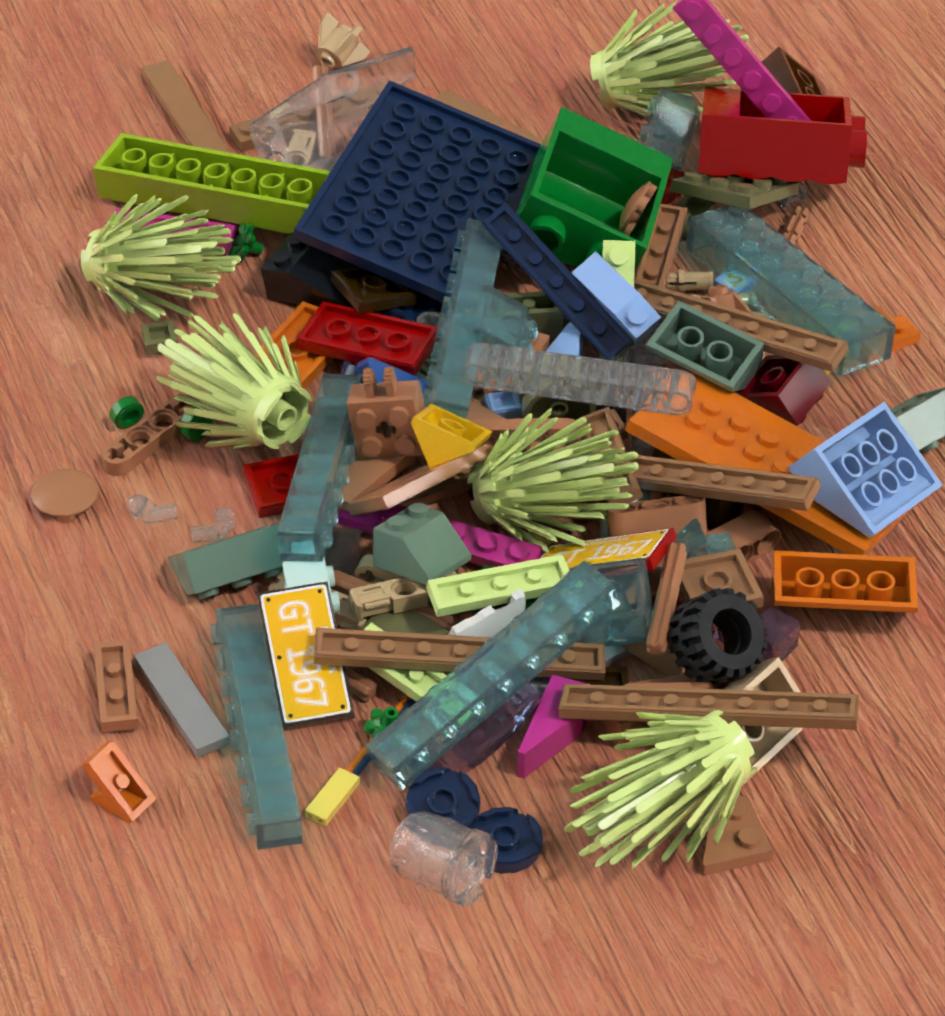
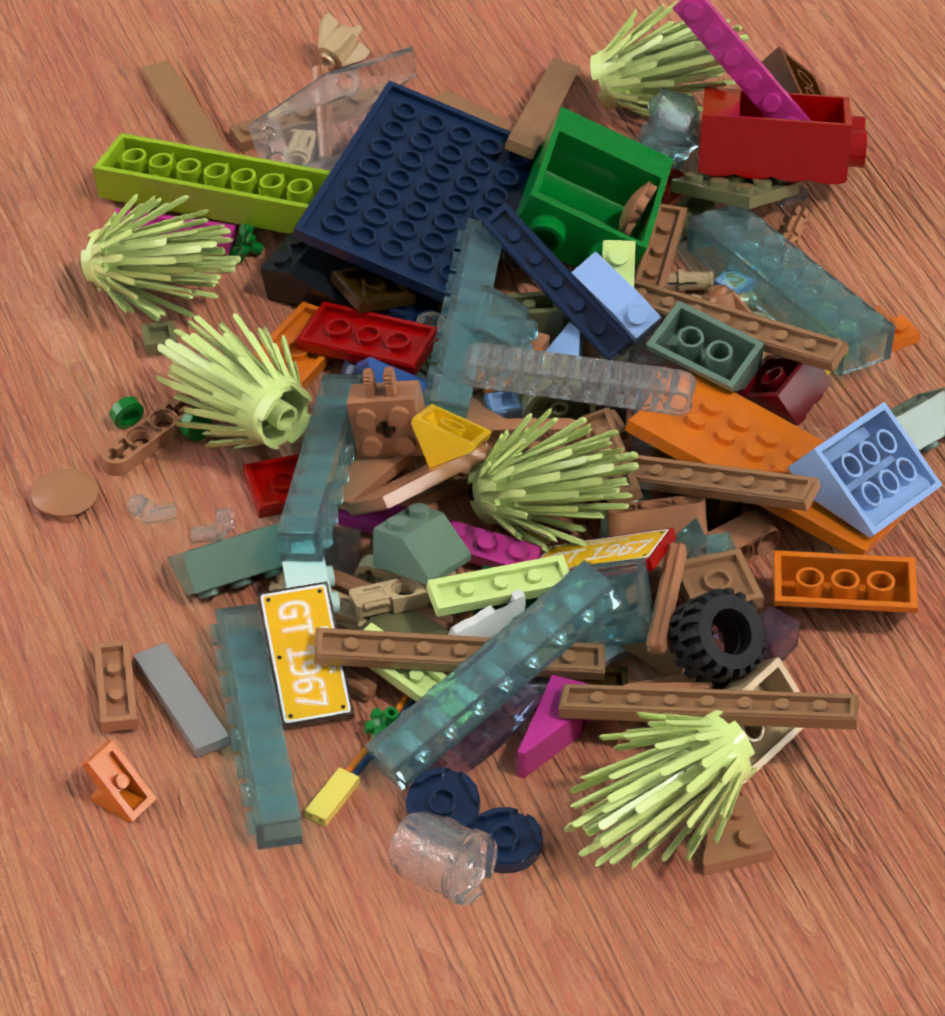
none -> medium nougat tile [504,57,581,160]
none -> clear light blue wing [639,131,700,162]

